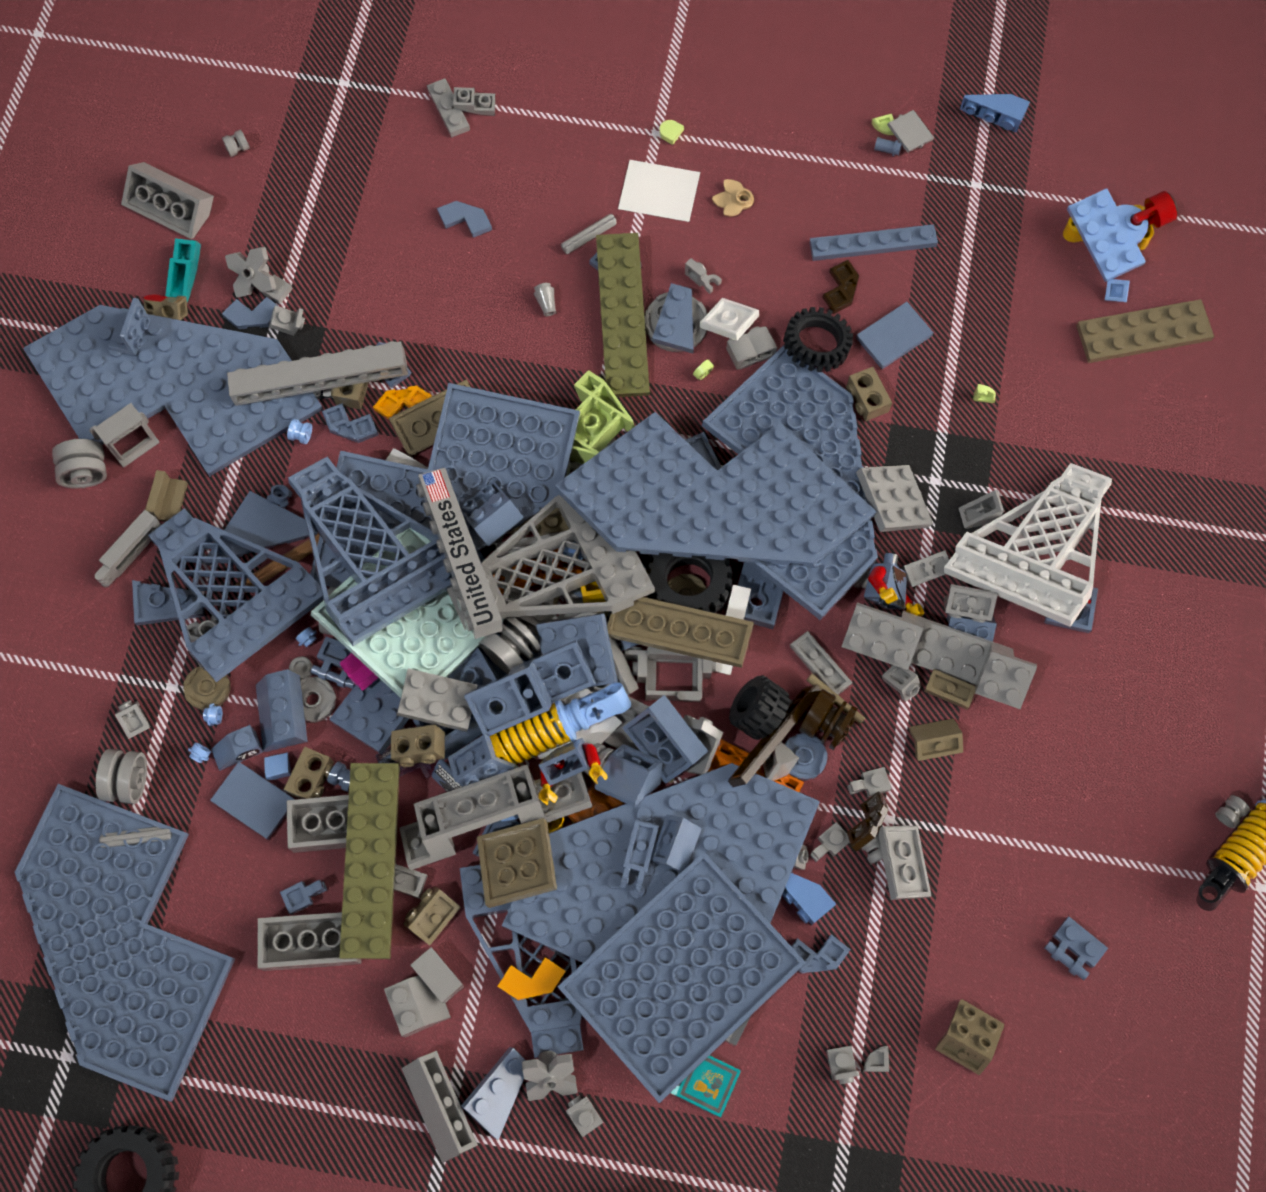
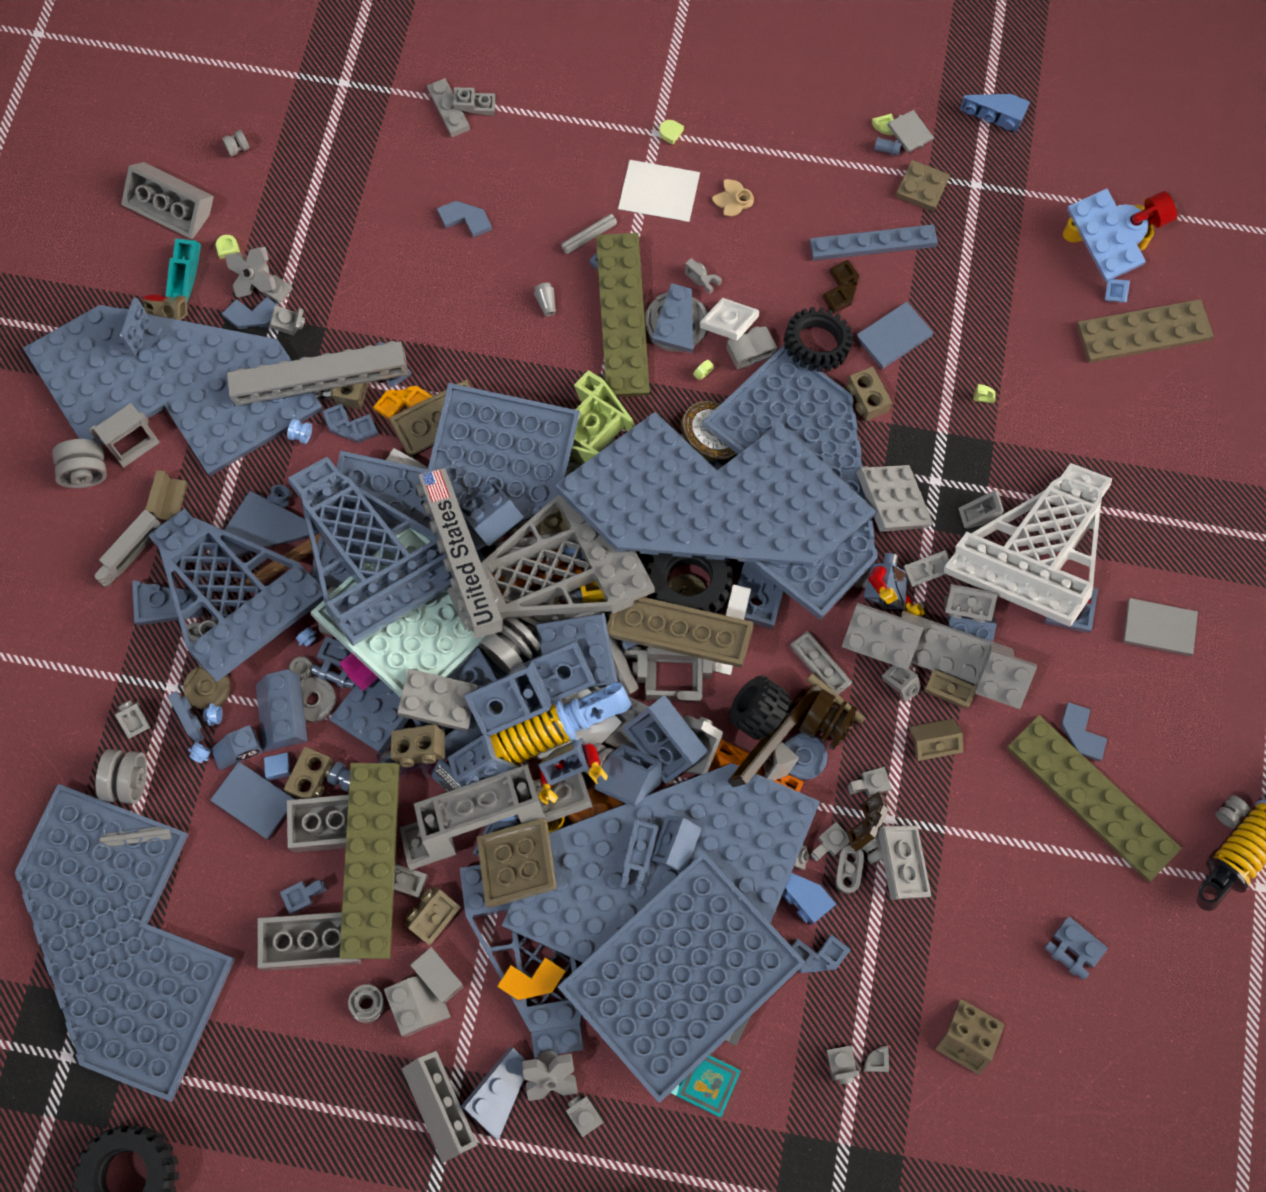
none -> sand blue plate [168,691,205,743]
none -> yellowish green tile [216,235,240,259]
none -> light grey wheel [348,985,385,1023]
none -> tile [680,401,737,462]
none -> light grey plate [835,845,864,894]
none -> dark tan plate [896,160,950,212]
none -> olive plate [1006,715,1182,882]
none -> sand blue tile [1060,702,1108,762]
none -> light grey tile [1123,598,1198,656]

